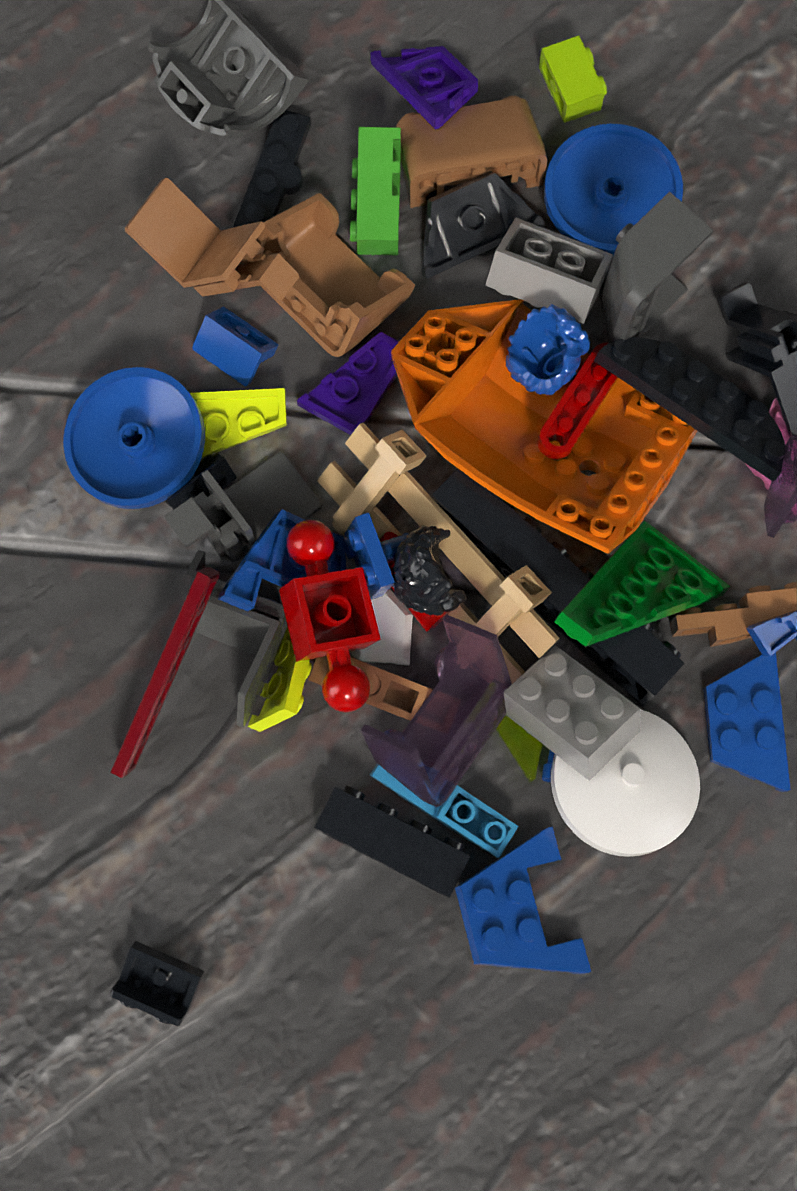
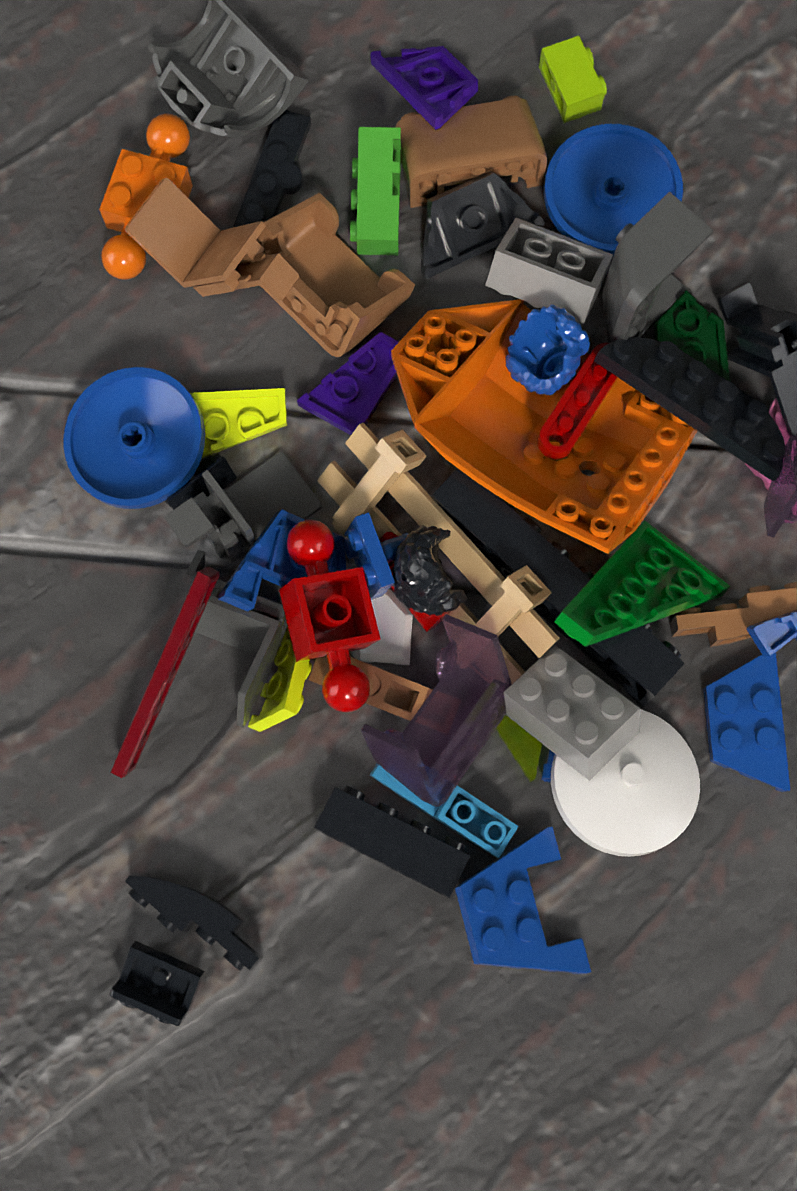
blue panel [192,306,279,386] -> none
none -> orange brick [99,113,193,280]
none -> black slope [124,876,263,971]
none -> dark green tile [654,290,730,381]

